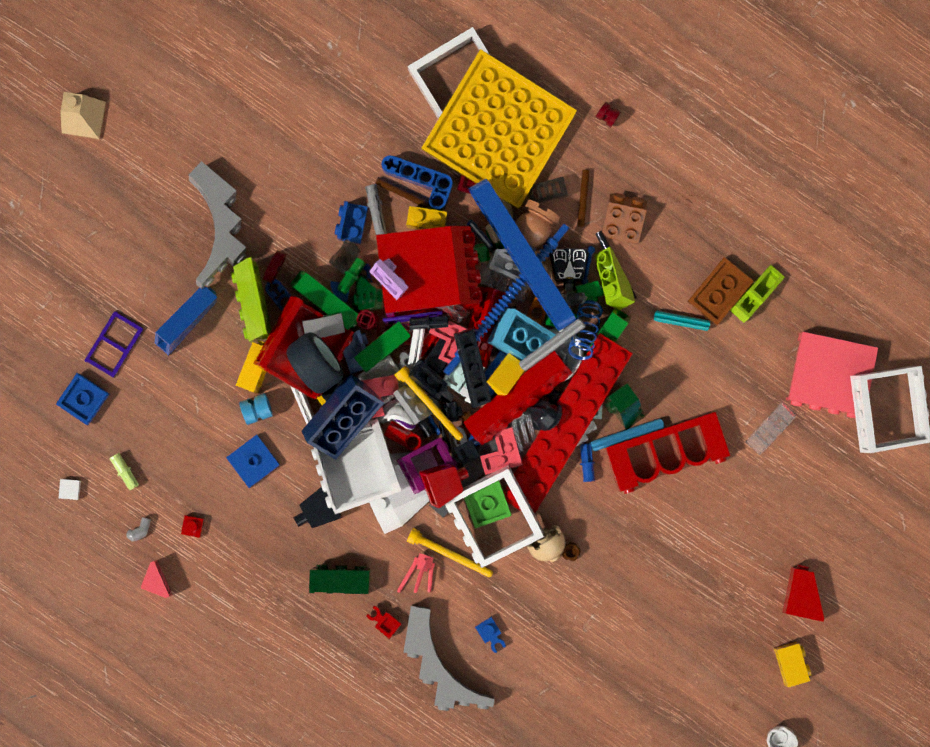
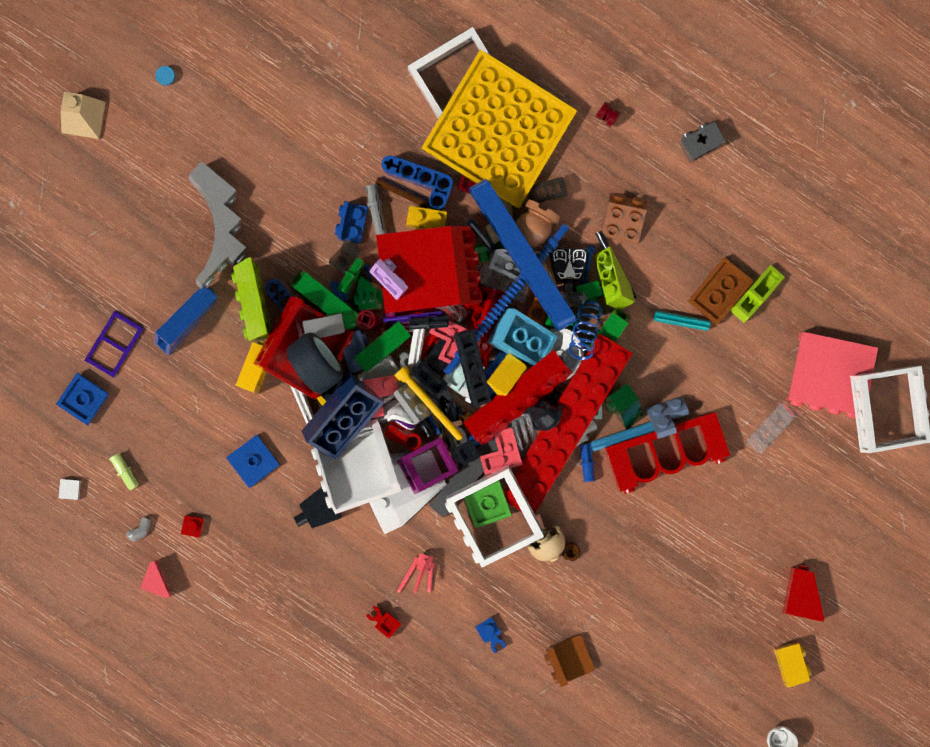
dark azure wheel [239,393,273,425] -> none
dark red beam [263,250,286,284] -> none
dark green wedge [309,564,371,594] -> none
light grey arch [403,605,494,711] -> none
yellow piece [407,528,493,577] -> none
red torso [419,464,469,508] -> none
light grey axle [519,319,585,371] -> none
reddish brown bar [577,170,590,227] -> none
none -> dark azure tile [155,66,175,86]
none -> dark orange bracket [544,635,595,687]
none -> sand blue plate [646,397,689,439]
none -> dark grey brick [679,122,726,163]

